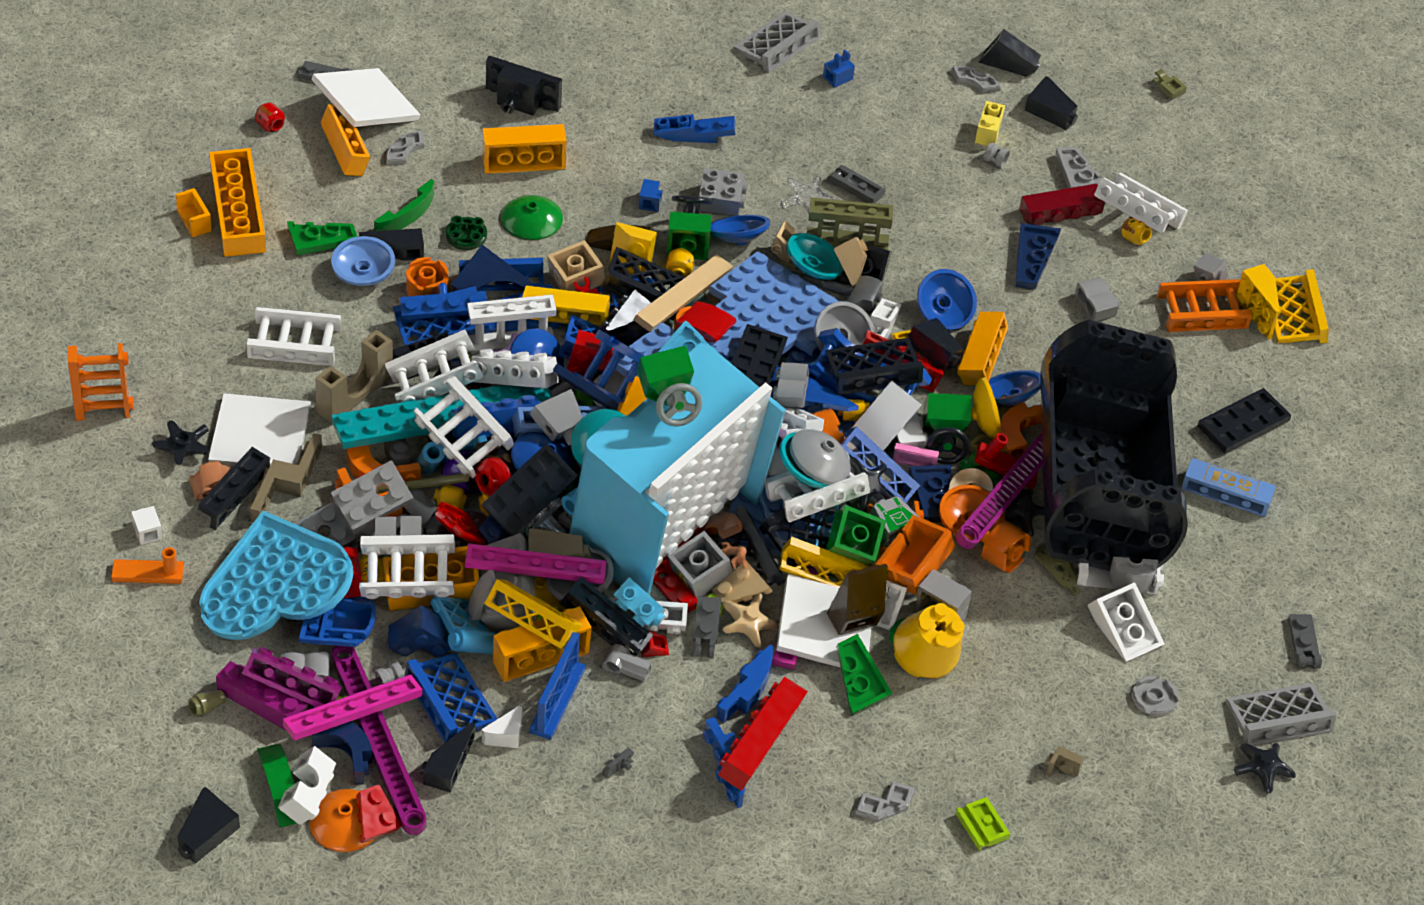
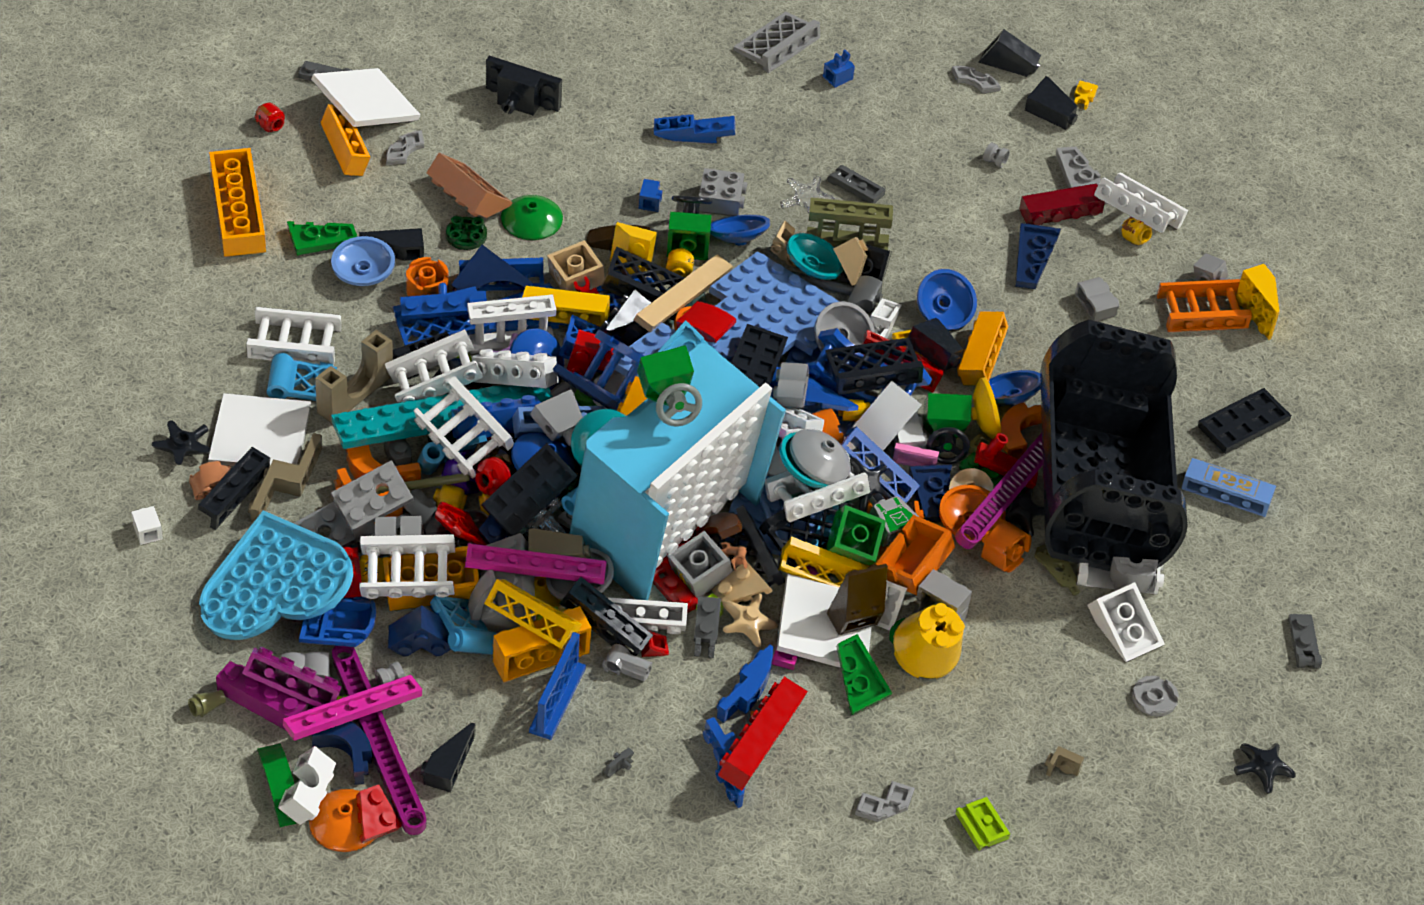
orange fence [68,343,134,421] -> none
orange piece [111,547,184,584] -> none
light orange panel [175,188,212,237] -> none
black slope [177,787,240,863] -> none
green slope [374,179,434,231] -> none
blue fence [405,653,498,743] -> none
light orange brick [482,124,567,174] -> none
white slope [482,705,523,748] -> none
medium azure brick [613,577,666,628] -> none
light yellow slope [975,101,1005,146] -> none
olive plate [1152,69,1187,100] -> none
light grey fence [1226,683,1336,746] -> none
yellow fence [1275,269,1329,343] -> none
none -> dark azure piece [267,353,337,401]
none -> nougat slope [426,153,513,218]
none -> yellow plate [1074,81,1098,110]

